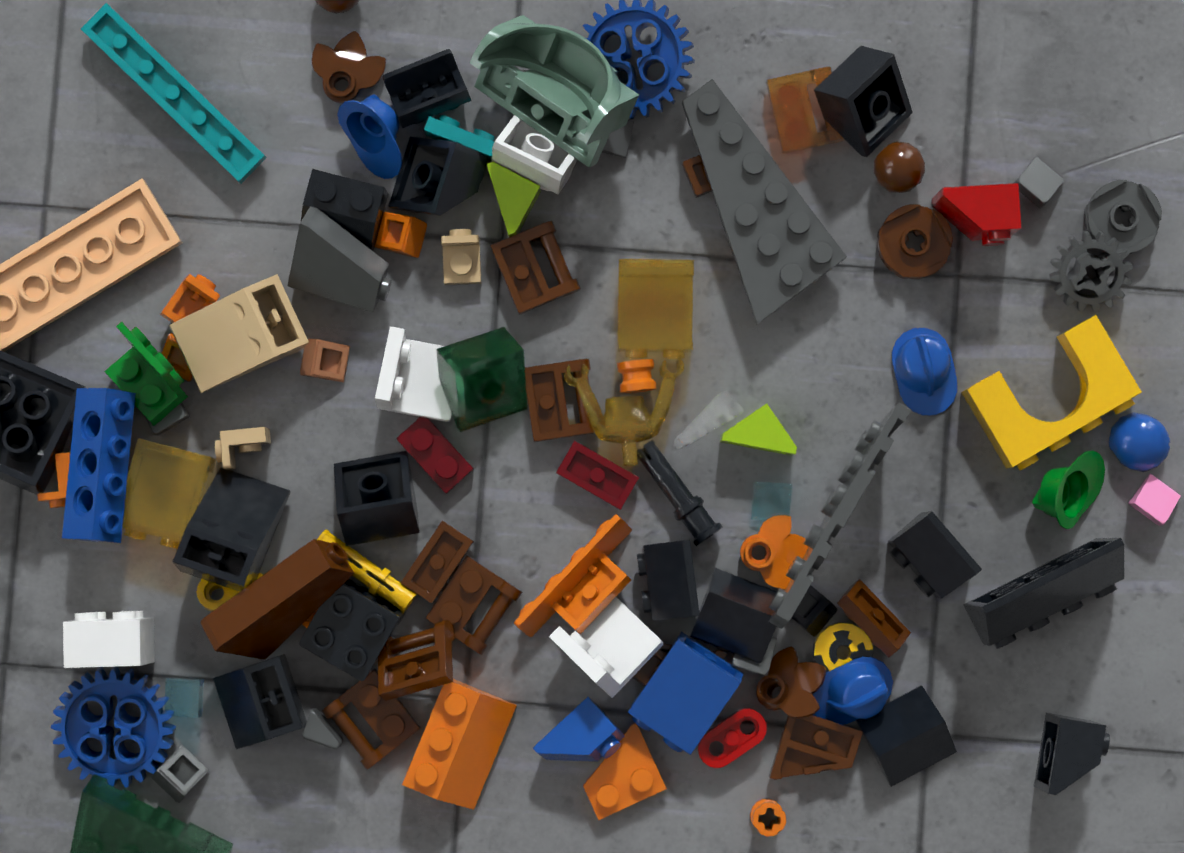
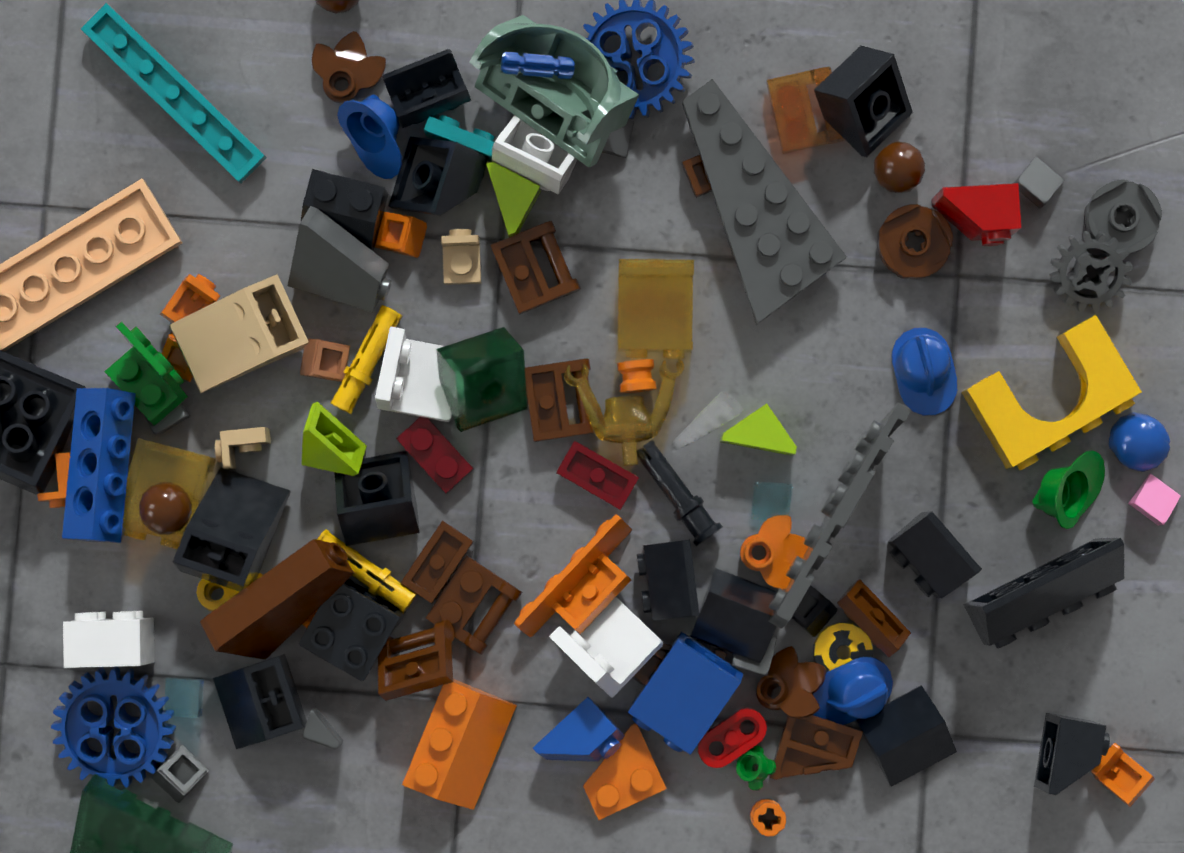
reddish brown plate [321,669,421,770] -> none
none -> reddish brown piece [139,482,192,535]
none -> lime slope [301,401,367,476]
none -> yellow pin [330,305,403,414]
none -> blue axle [501,52,575,79]
none -> green plate [736,745,776,791]
none -> orange bracket [1091,743,1155,807]

